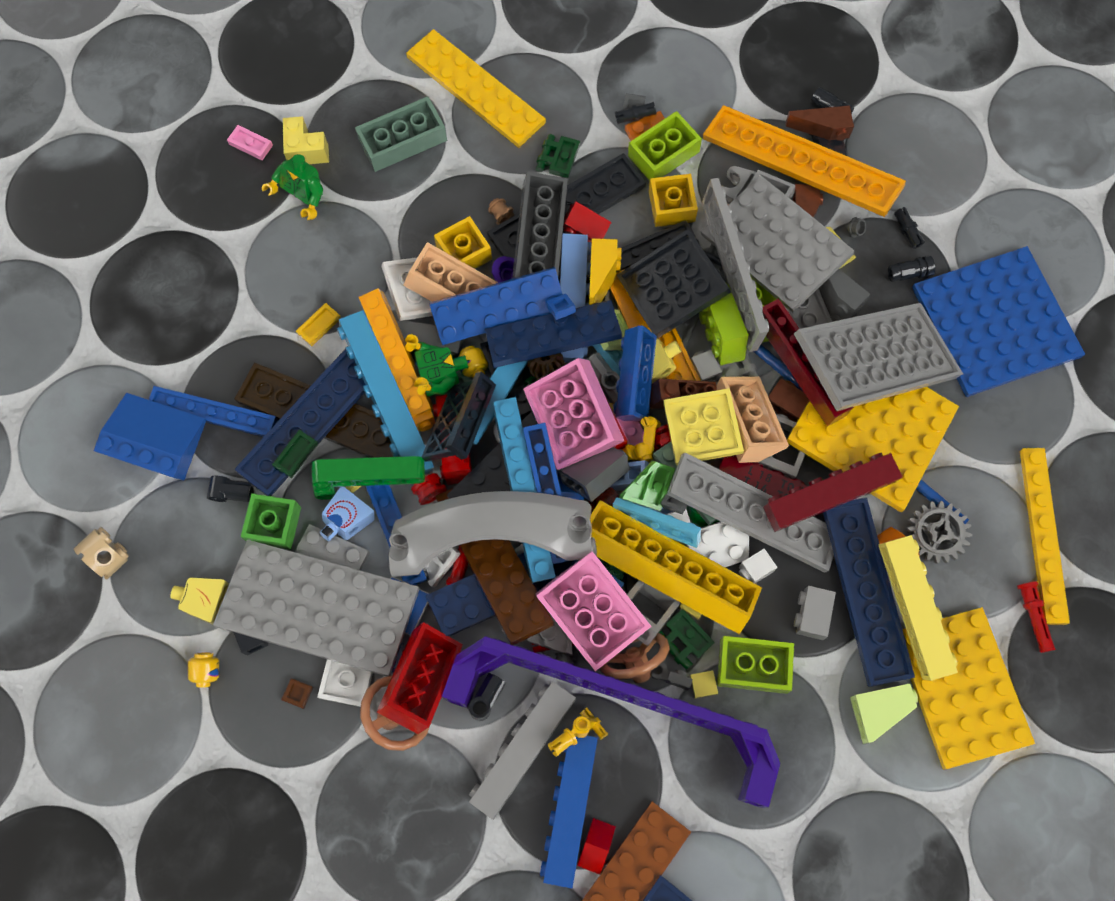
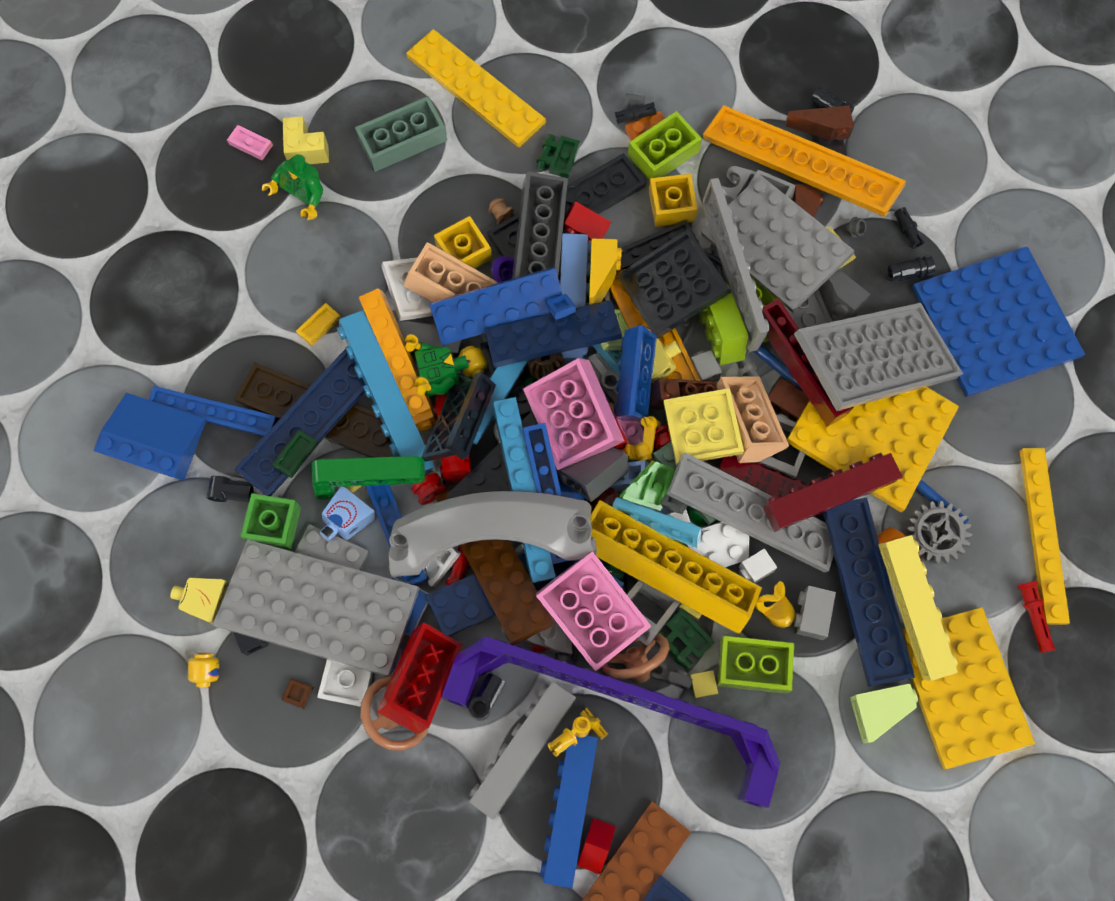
tan brick [74,527,129,580] -> none
none -> yellow piece [755,581,796,628]

